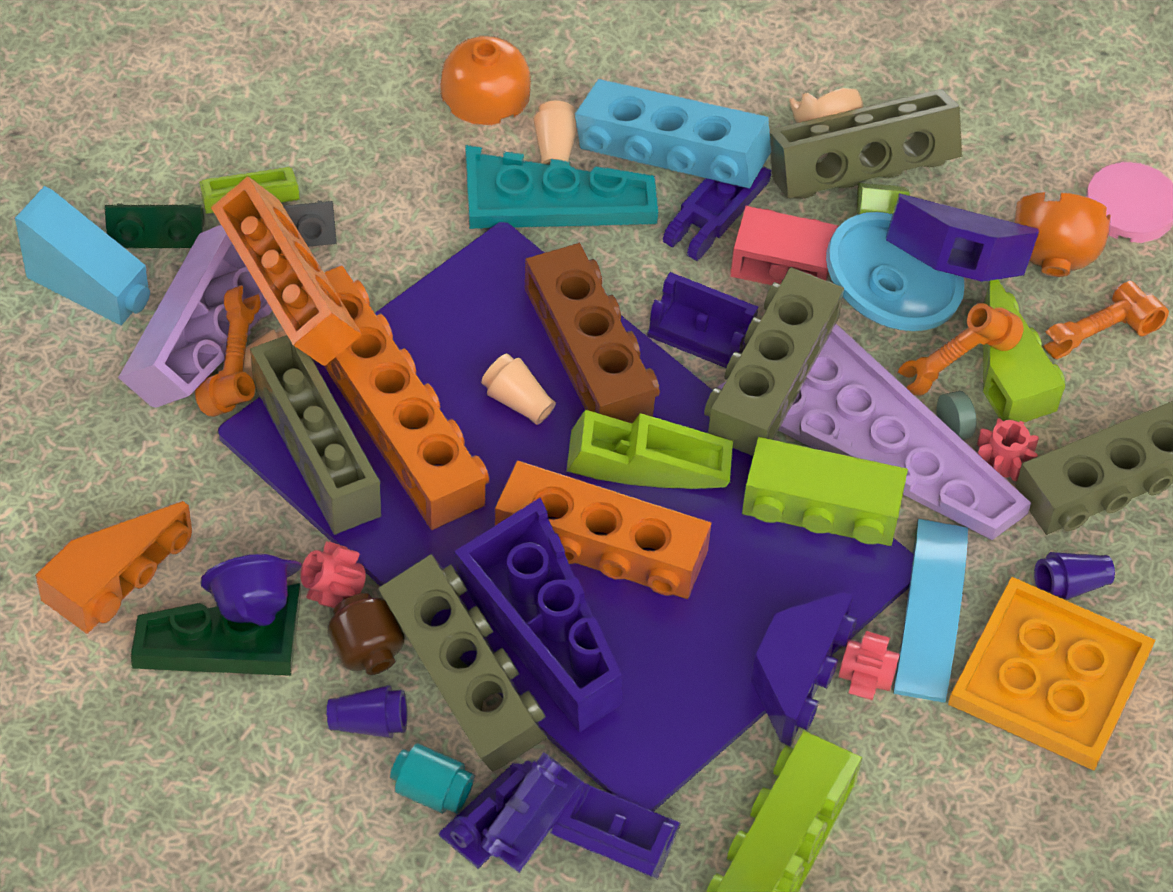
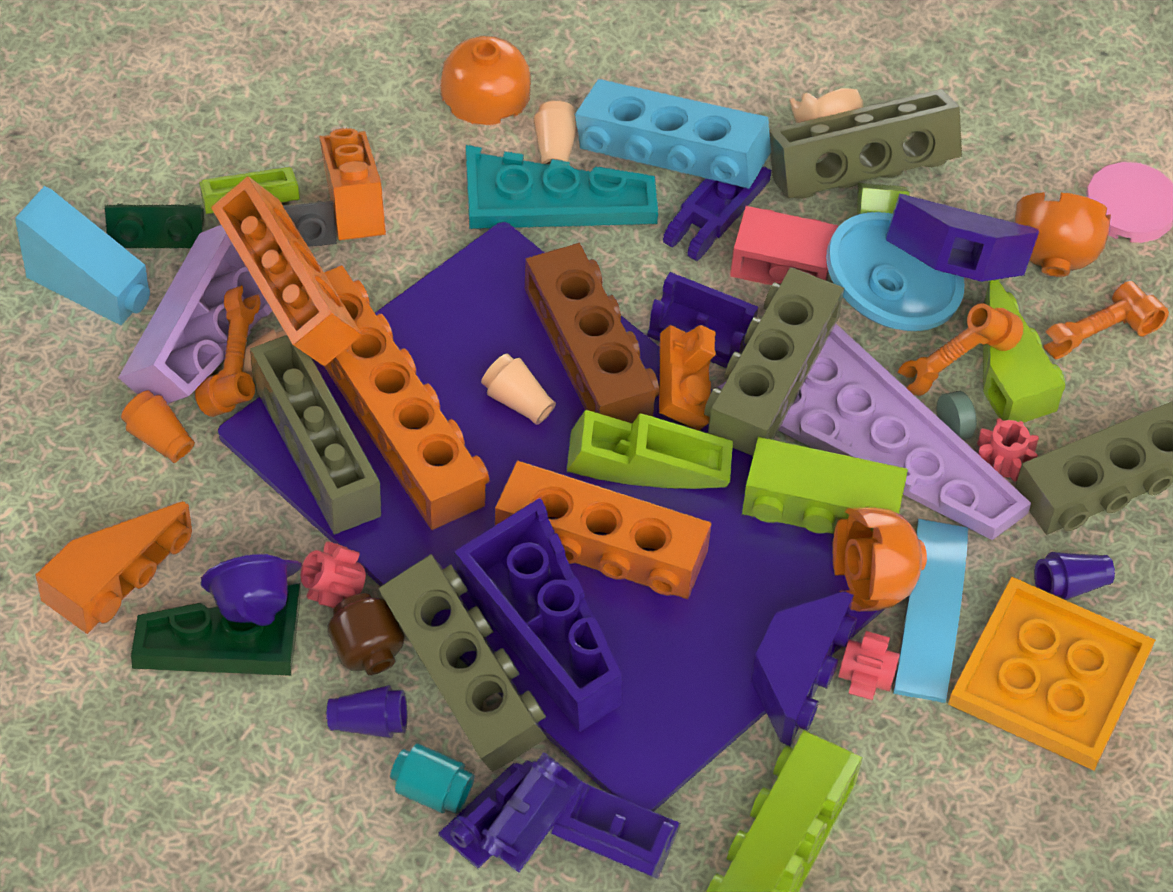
none -> orange cone [121,390,195,463]
none -> orange slope [319,128,386,240]
none -> orange hinge [659,325,716,431]
none -> orange cylinder [833,507,927,612]

